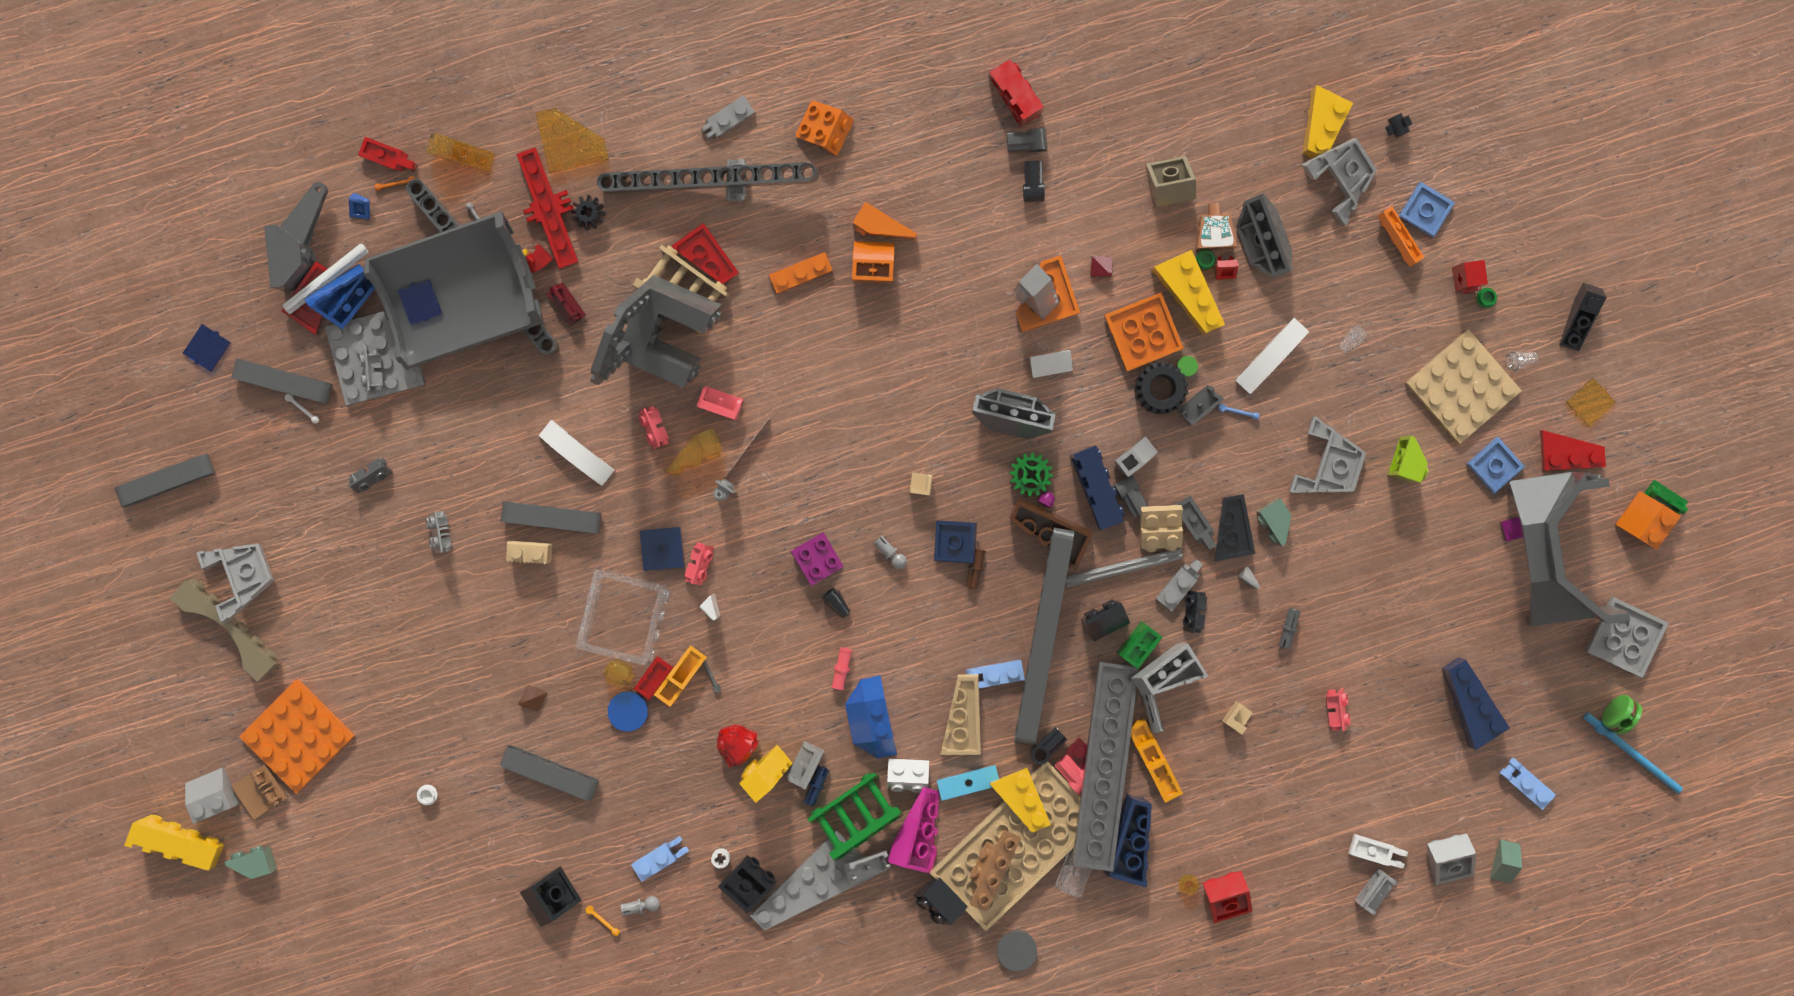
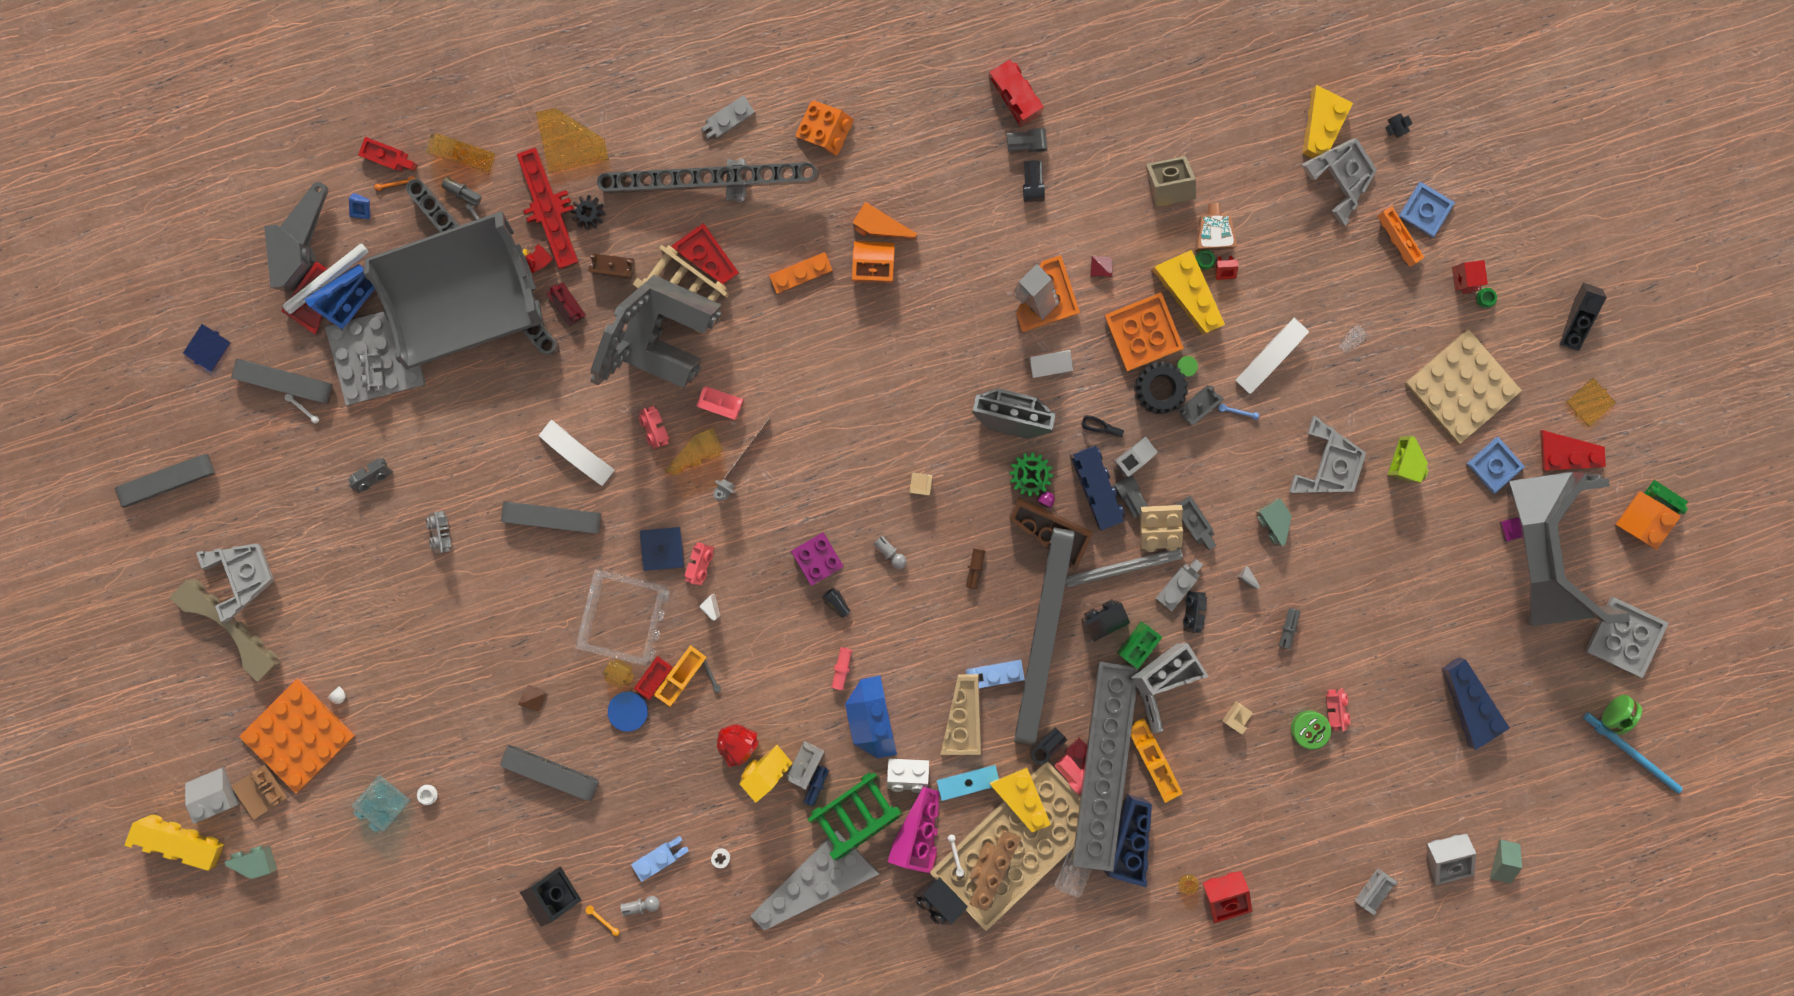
clear blue piece [398,280,443,325] -> none
tan brick [506,541,552,564] -> none
black plate [718,855,777,914] -> none
light grey hinge [843,851,891,884] -> none
dark blue plate [934,520,977,563] -> none
dark grey tile [997,930,1037,972] -> none
black wing [1214,494,1255,562] -> none
dark grey wedge [1236,193,1292,278] -> none
white hinge [1348,834,1408,869] -> none
light blue plate [1499,757,1556,810] -> none
clear cone [1505,351,1539,371] -> none
none -> white hinge [327,686,346,704]
none -> clear light blue plate [351,775,411,833]
none -> dark grey axle [441,176,482,206]
none -> reddish brown hinge [588,253,634,279]
none -> white hinge [948,835,964,877]
none -> black piece [1081,415,1124,437]
none -> bright green head [1291,710,1331,750]

